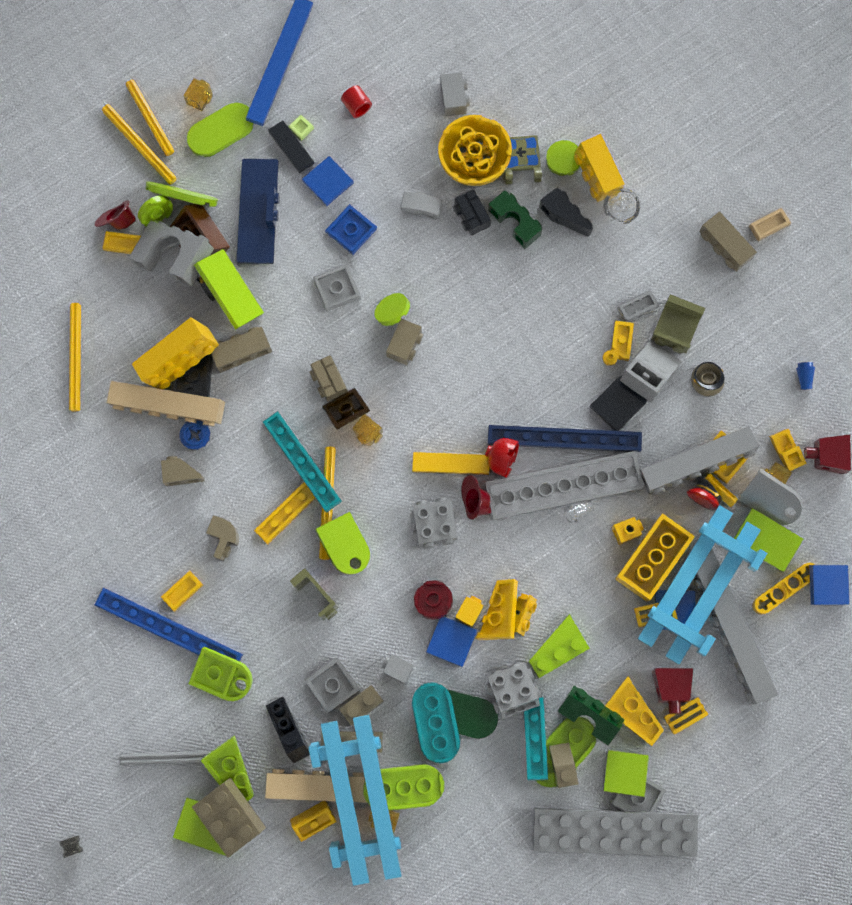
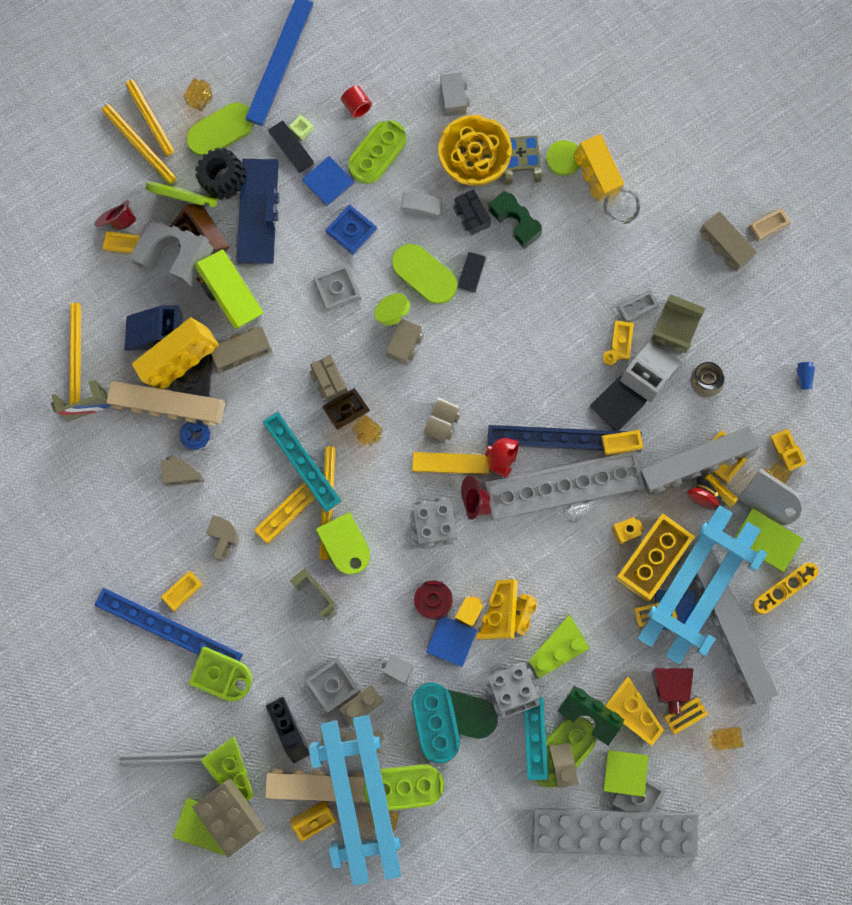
clear smoke wheel [59,835,83,858] -> none
lime tile [138,195,173,227] -> none
black slope [539,187,593,237] -> none
dark red torso [804,435,851,474] -> none
blue tile [809,565,850,605] -> none
none -> olive panel [51,380,111,422]
none -> dark blue slope [124,305,183,351]
none -> black tyre [195,148,247,200]
none -> lime tile [349,120,407,184]
none -> lime tile [392,244,457,304]
none -> dark tan brick [423,398,461,443]
none -> black tile [458,252,486,293]
none -> yellow tile [601,429,644,456]
none -> clear yellow brick [710,726,744,751]

